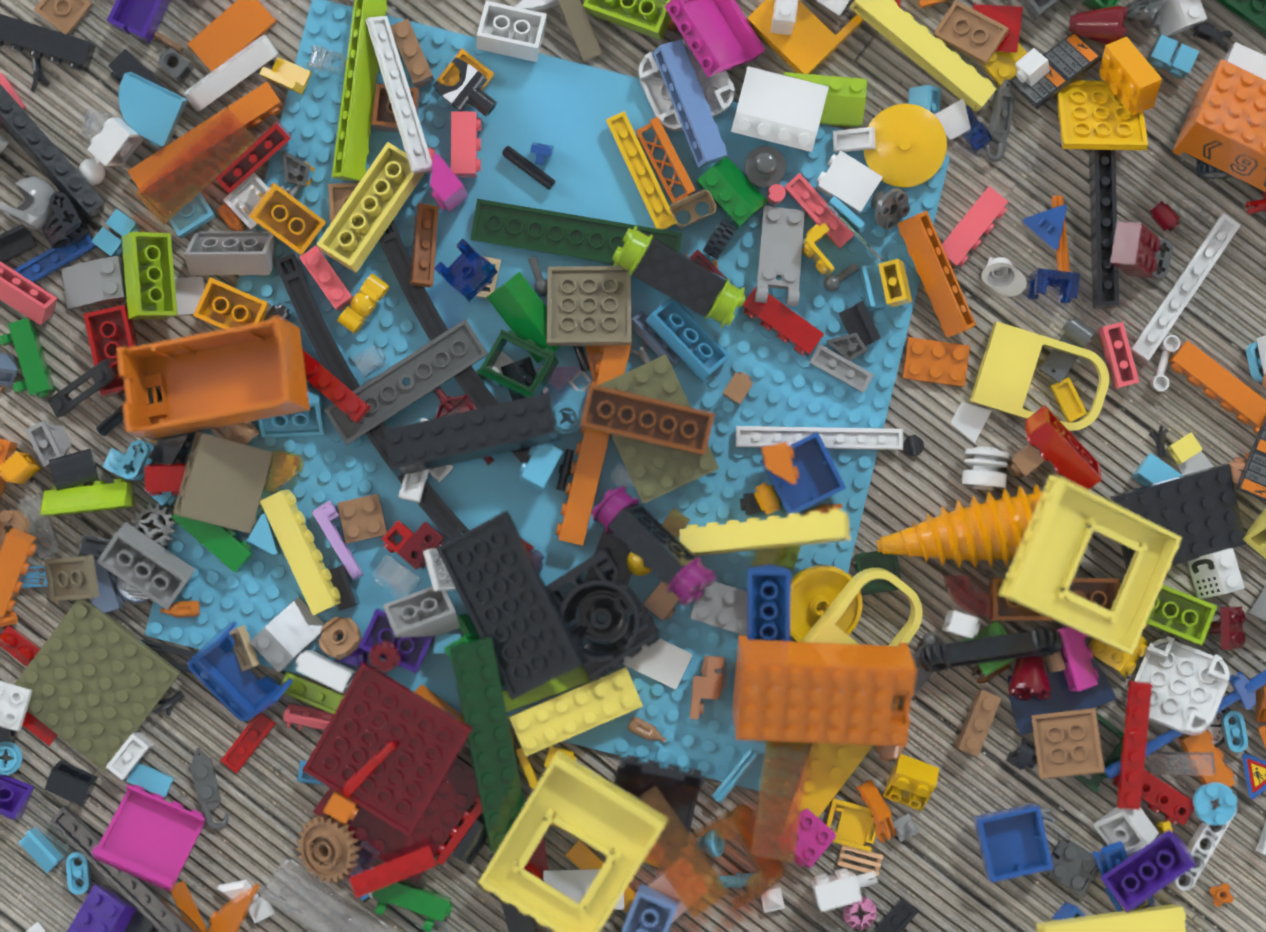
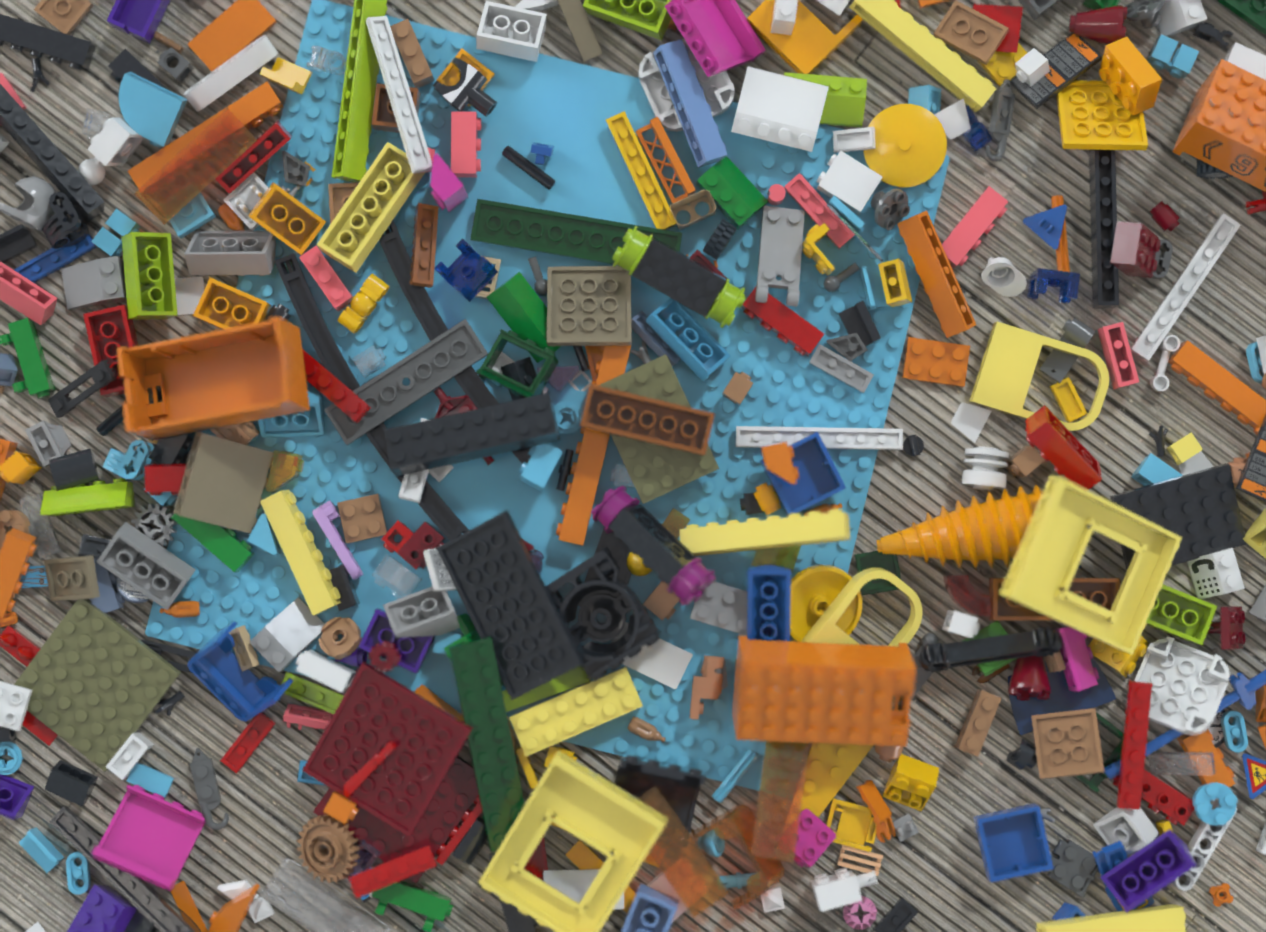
dark grey plate [744,146,786,188] -> none

